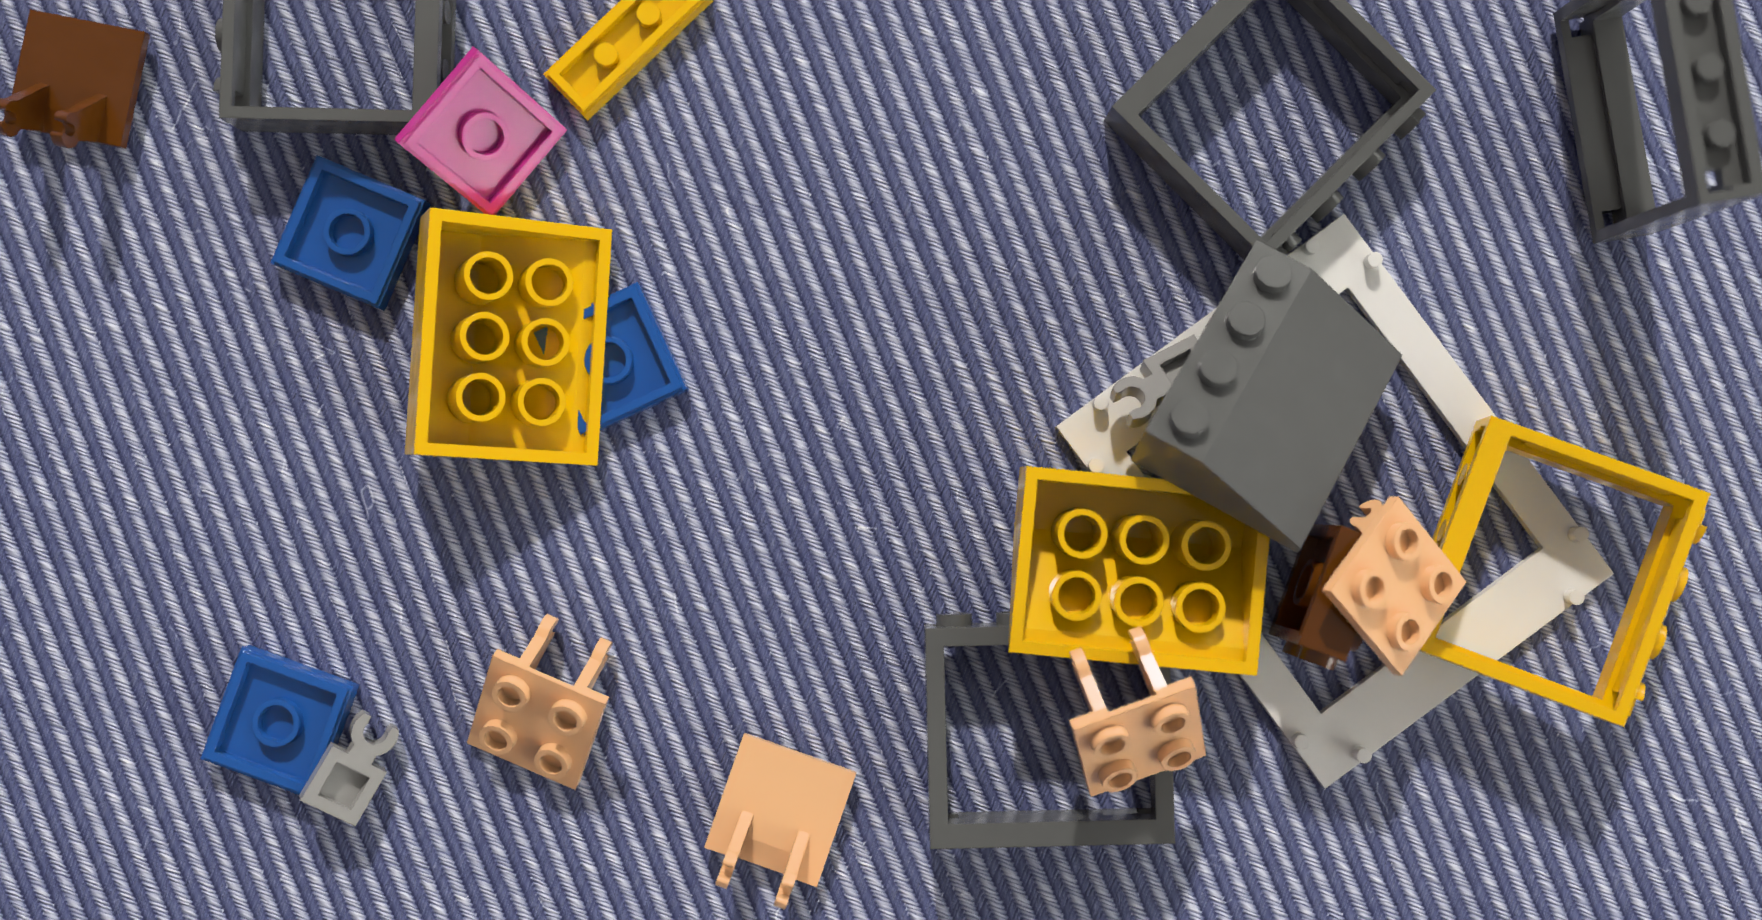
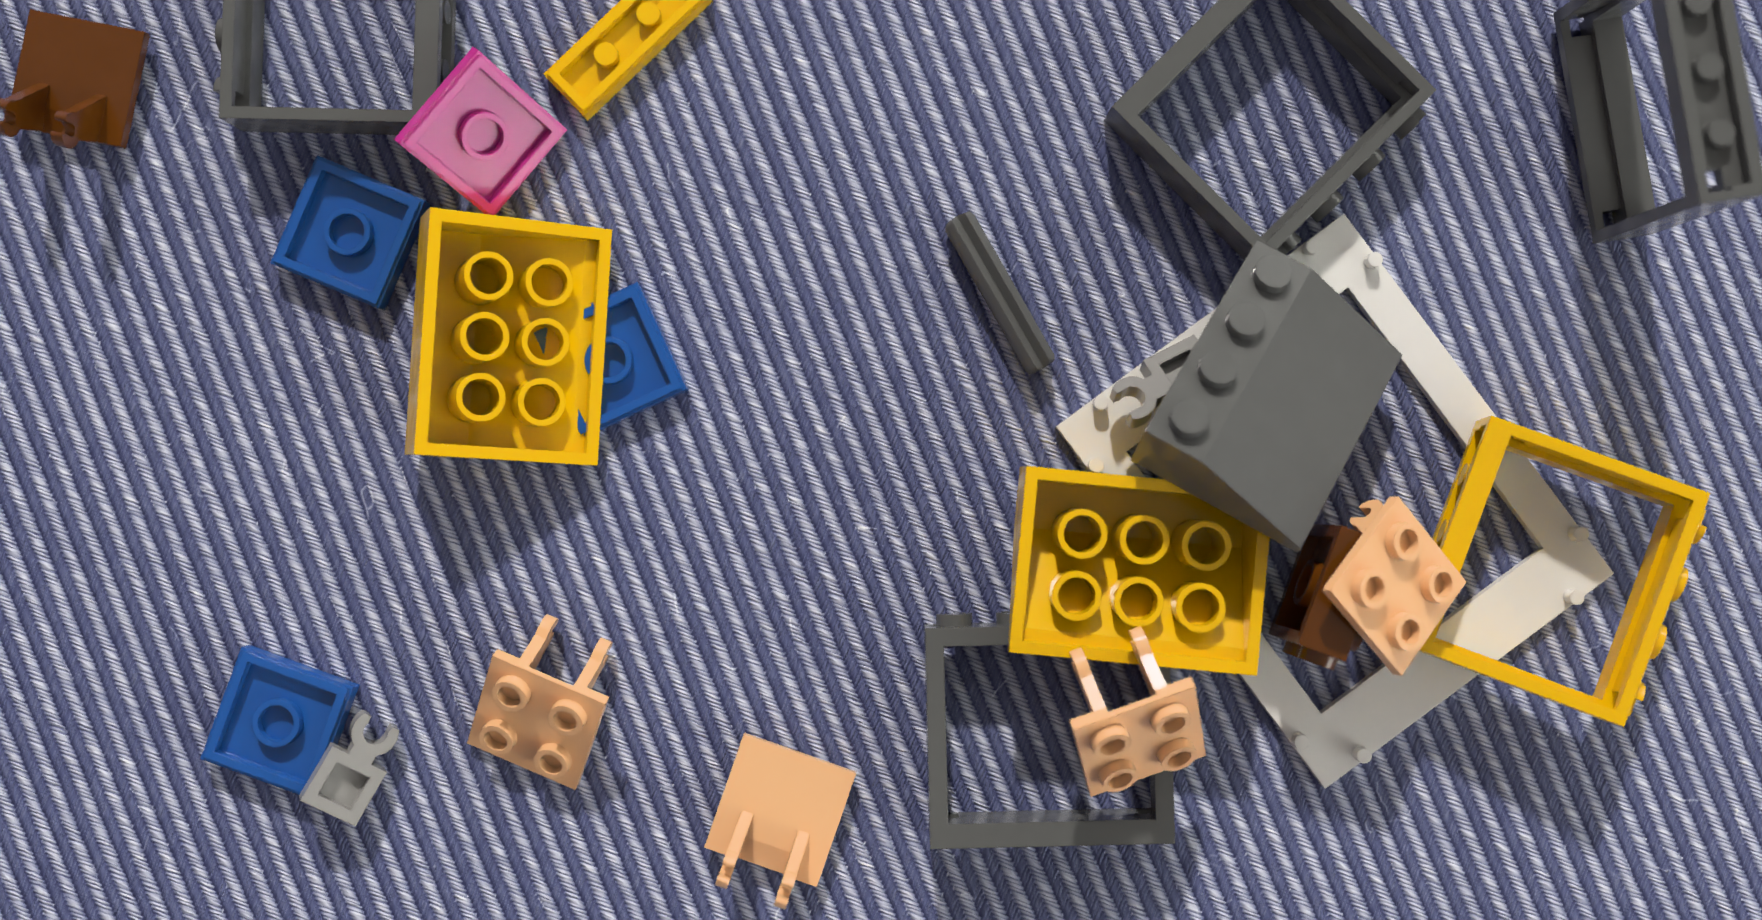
none -> dark grey axle [945,211,1055,374]

